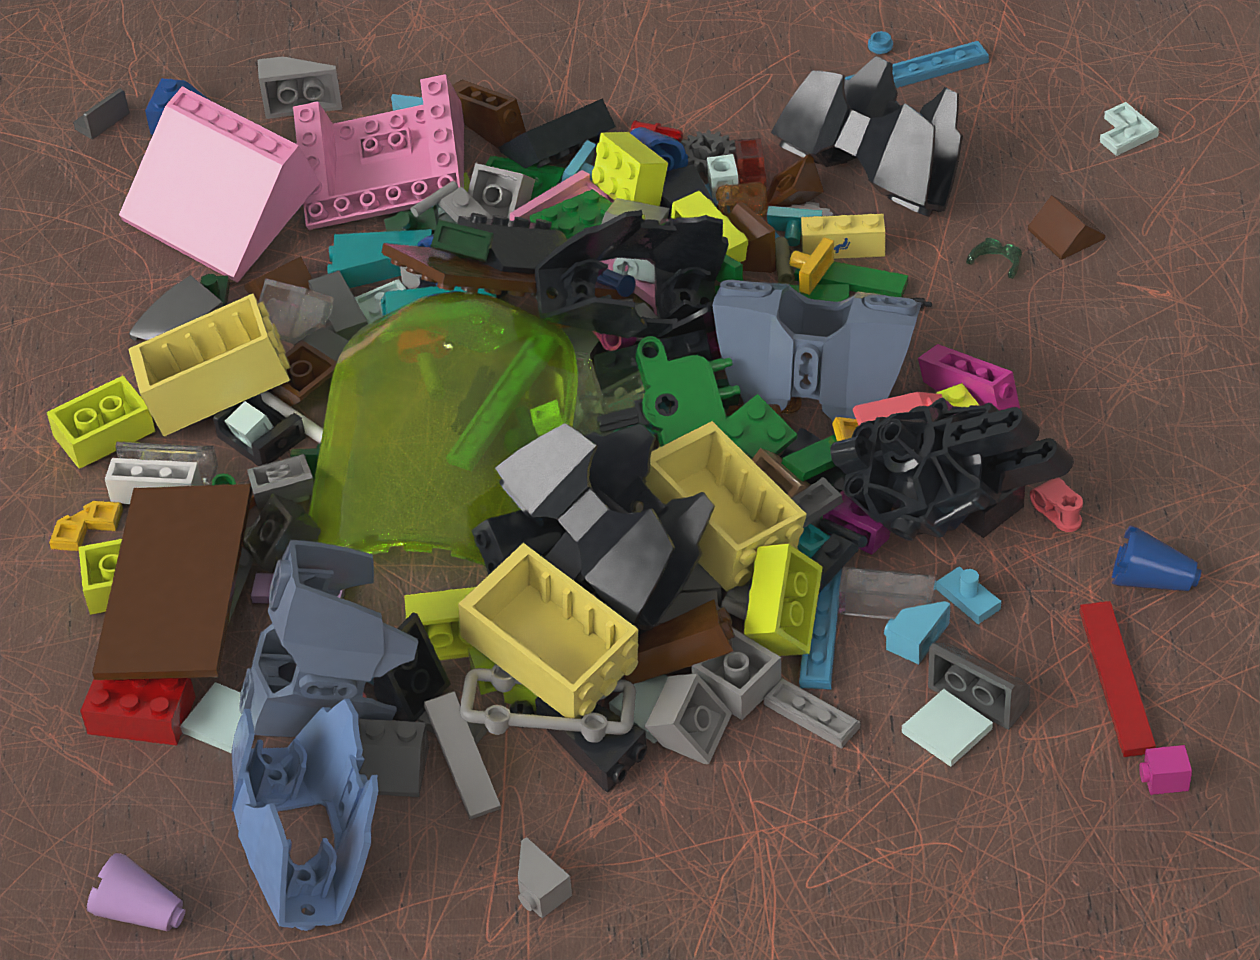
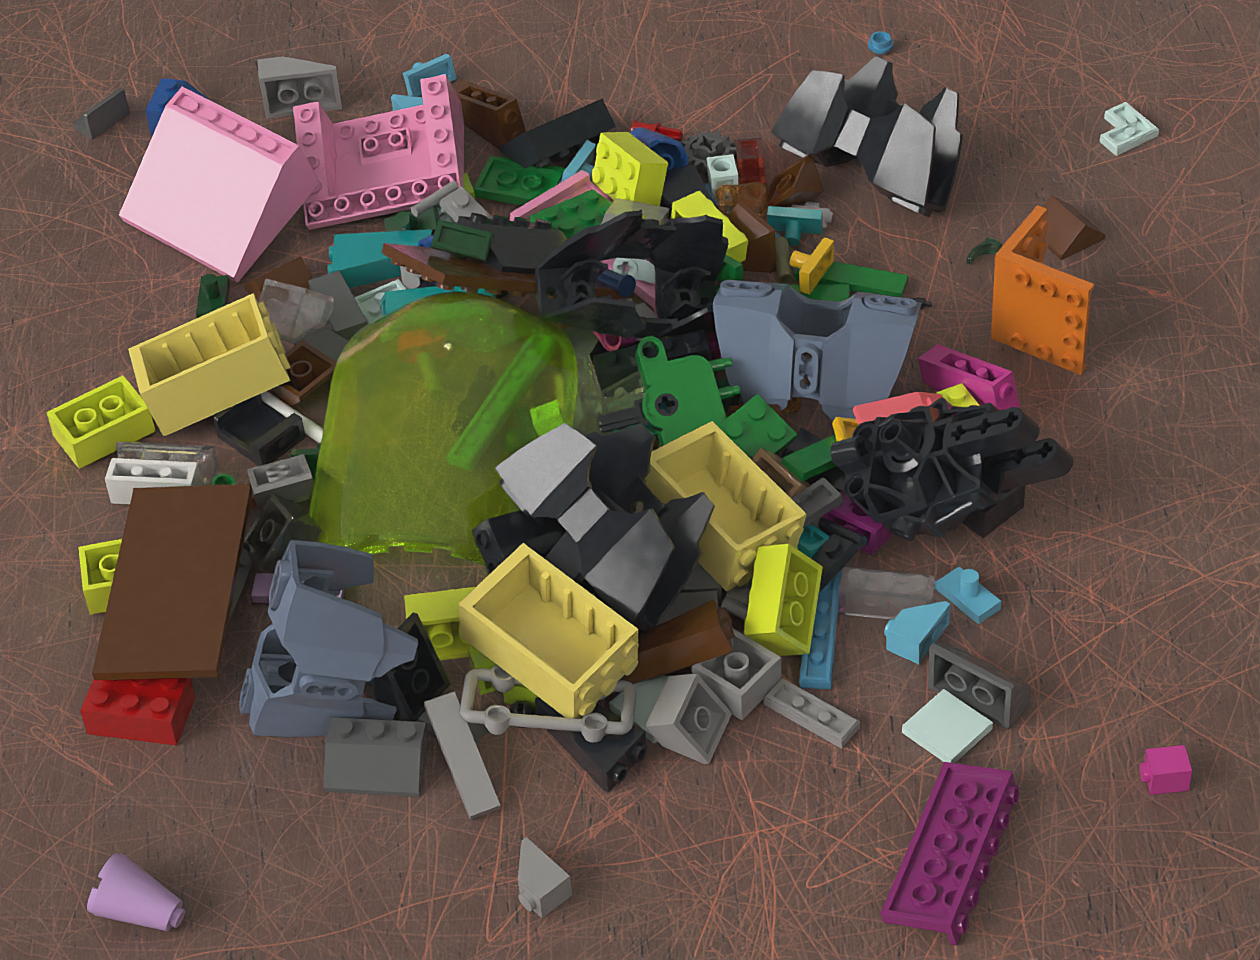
yellow tile [49,501,123,551] -> none
dark grey slope [129,275,223,341] -> none
light aqua tile [180,682,242,753] -> none
light aqua brick [225,401,274,448] -> none
medium blue piece [231,699,378,931] -> none
light grey slope [468,163,535,221] -> none
light yellow brick [801,214,885,259] -> none
dark azure tile [845,41,989,88] -> none
coral piece [1029,478,1083,532] -> none
red tile [1079,601,1156,757] -> none
blue cone [1112,525,1202,591] -> none
none -> medium azure tile [403,54,457,97]
none -> magenta bracket [880,762,1019,946]
none -> orange bracket [991,205,1094,375]

